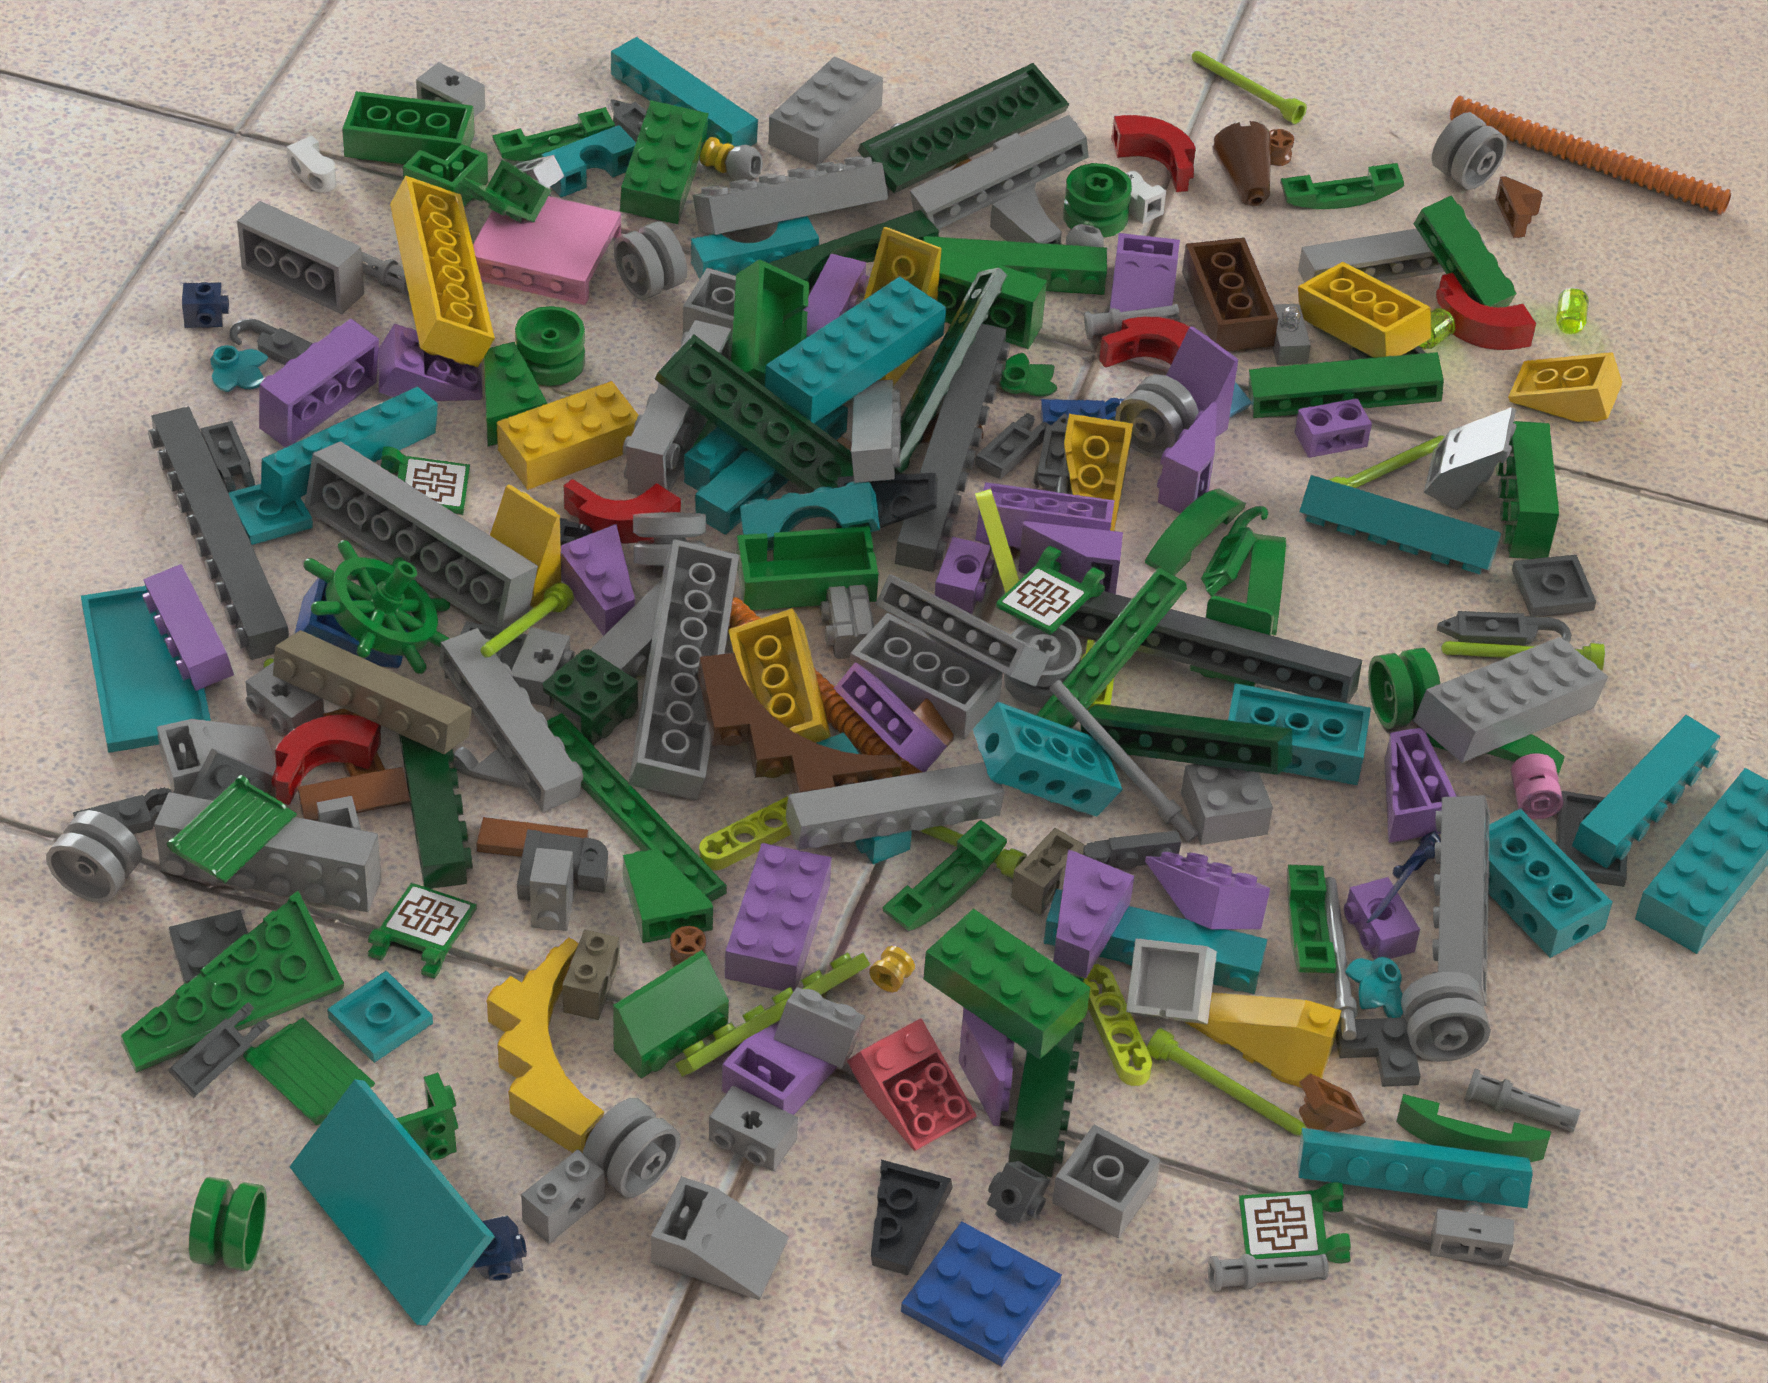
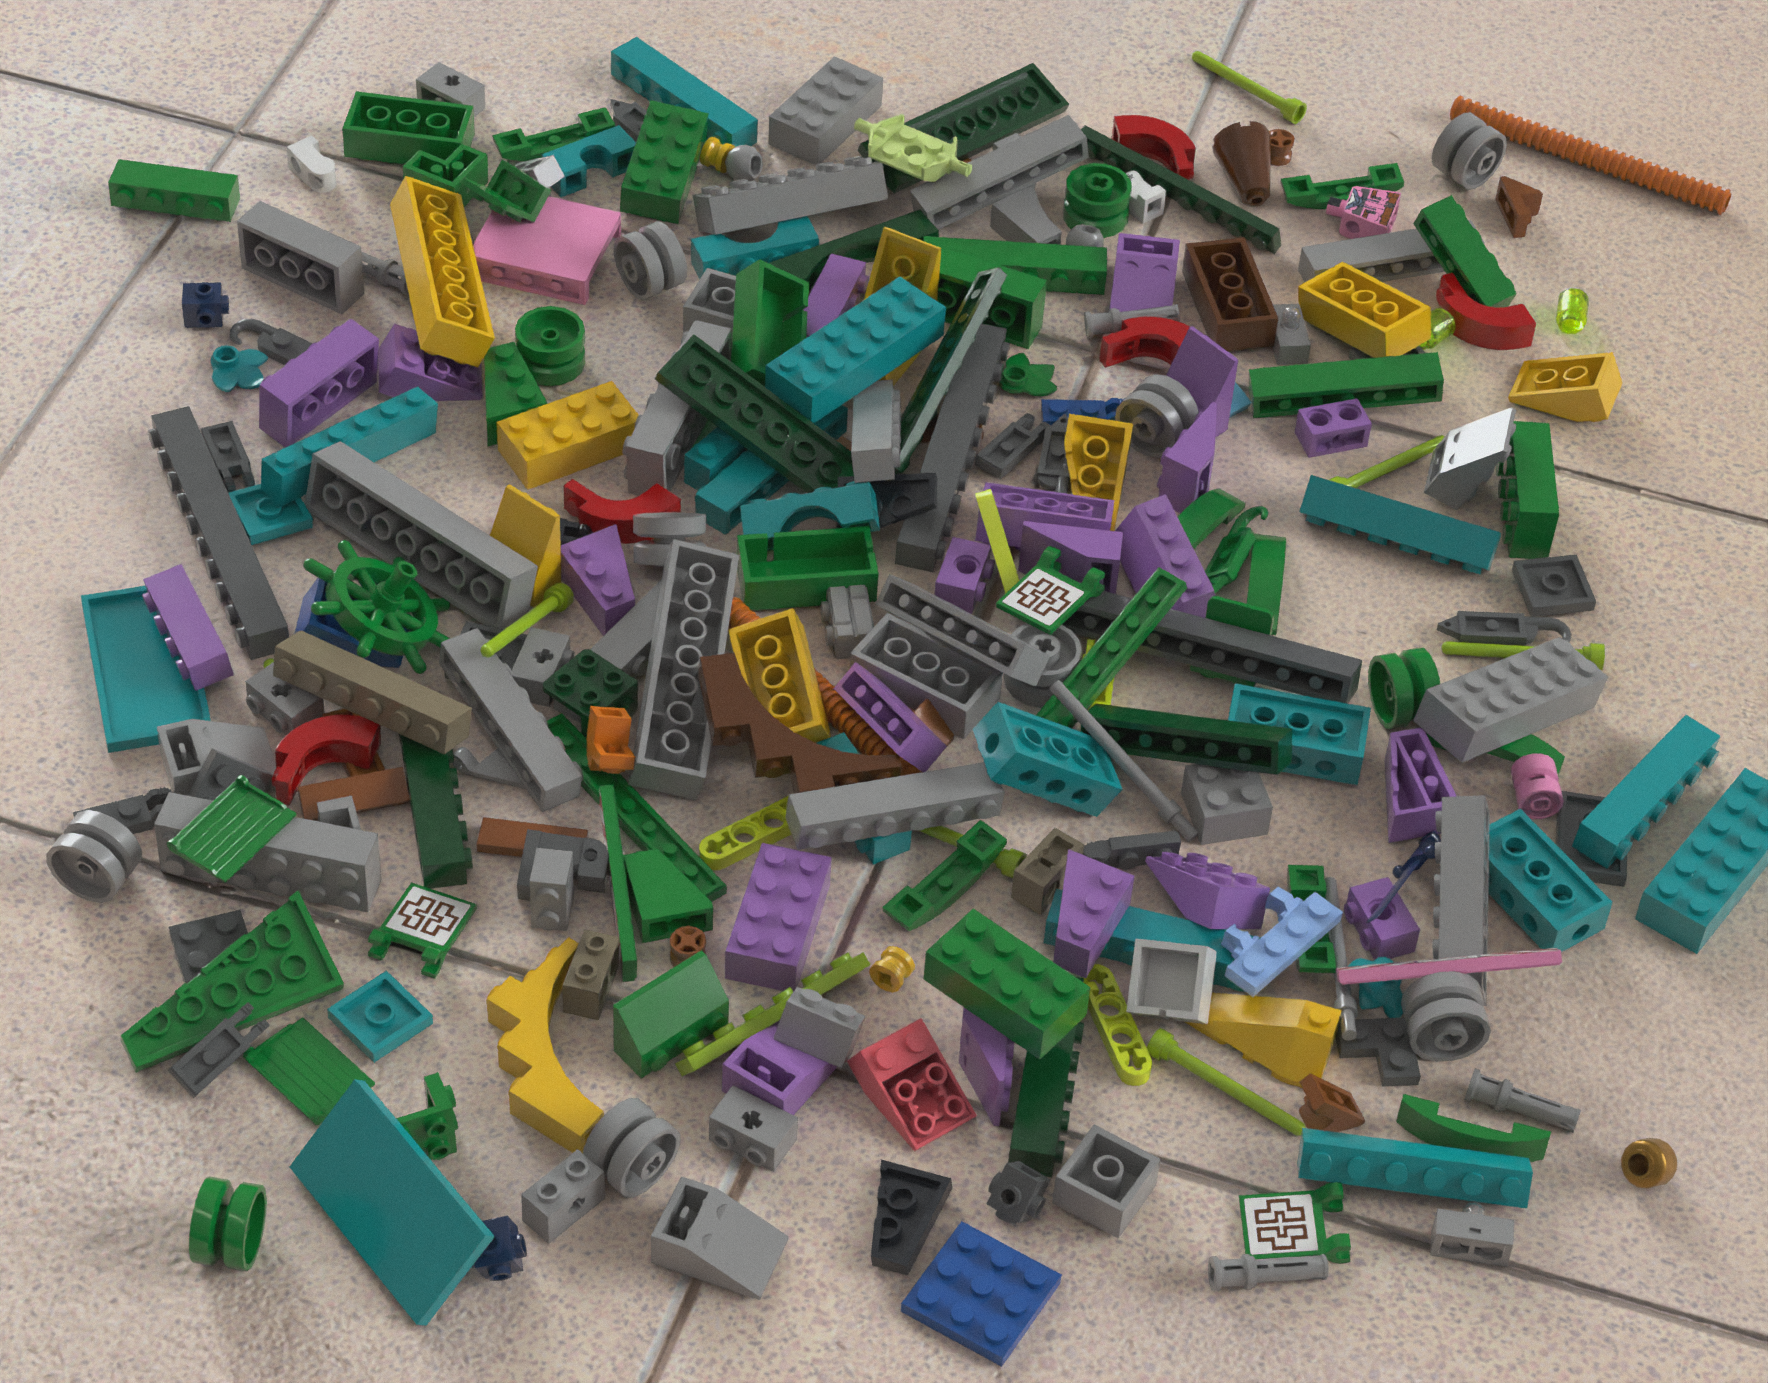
flag [381,446,470,515] -> none
none -> green brick [108,159,240,222]
none -> orange brick [587,706,635,774]
none -> green tile [600,785,637,982]
none -> yellowish green plate [854,114,972,182]
none -> dark green plate [1081,125,1282,254]
none -> medium lavender slope [1115,494,1215,618]
none -> light blue hinge [1221,887,1343,997]
none -> bright pink torso [1326,186,1401,239]
none -> bright pink tile [1336,948,1562,985]
none -> pearl gold head [1621,1138,1677,1189]

